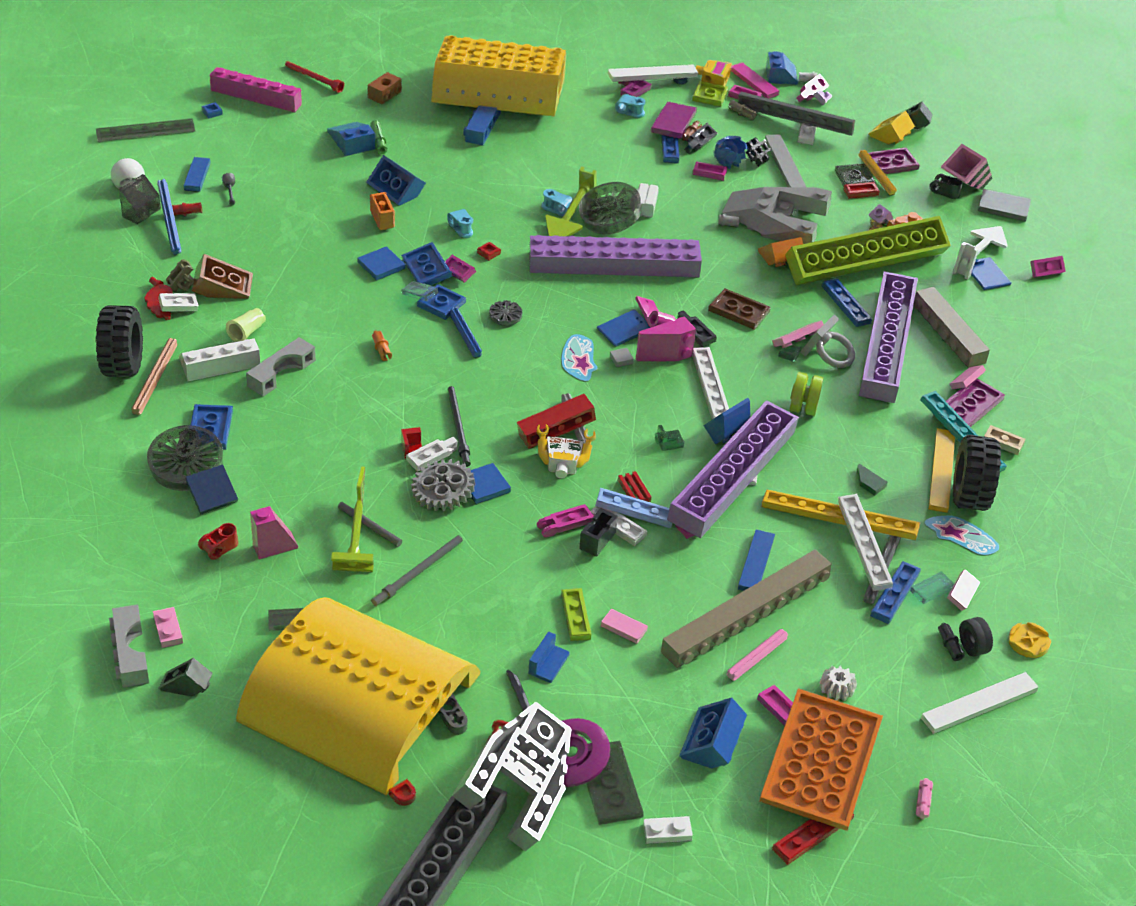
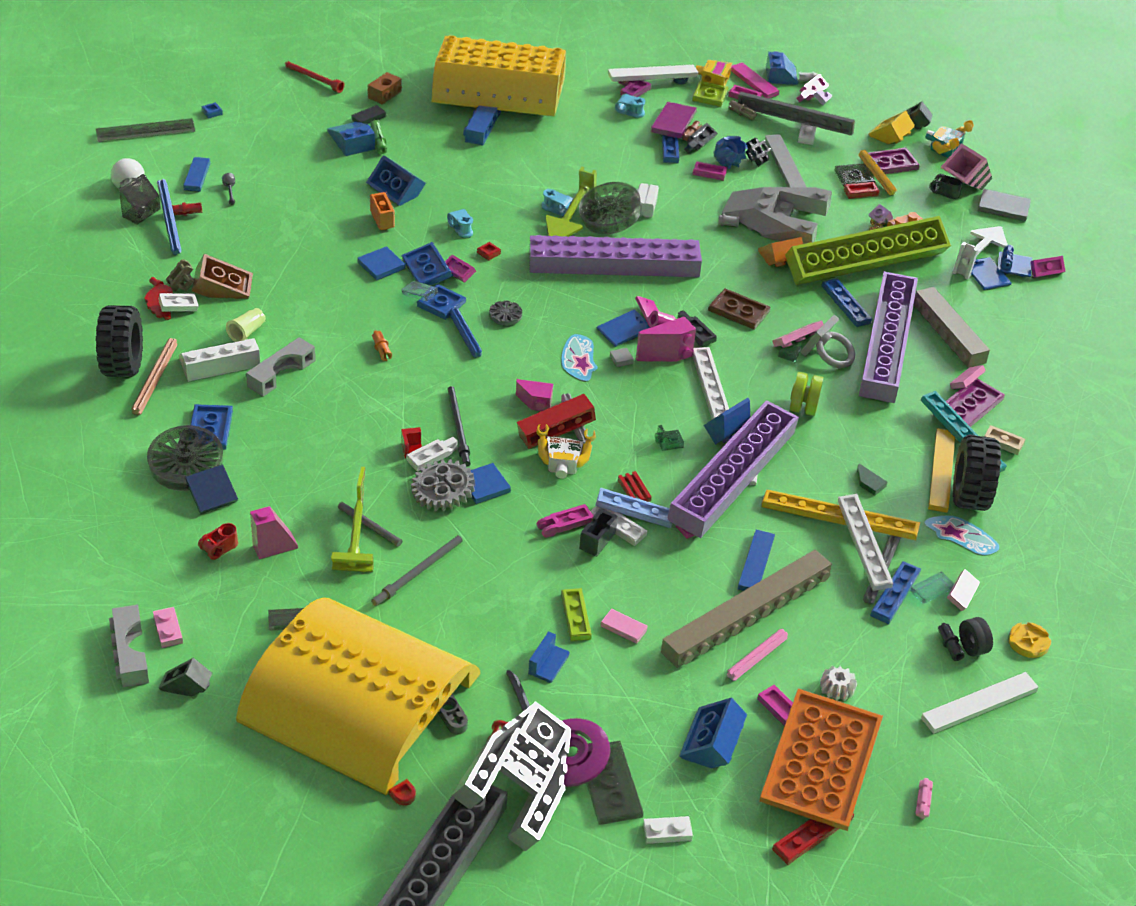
dark pink brick [209,67,302,112] -> none
none -> black tile [351,105,386,124]
none -> dark pink slope [516,379,554,411]
none -> torso [925,120,974,158]
none -> hinge [997,245,1032,277]

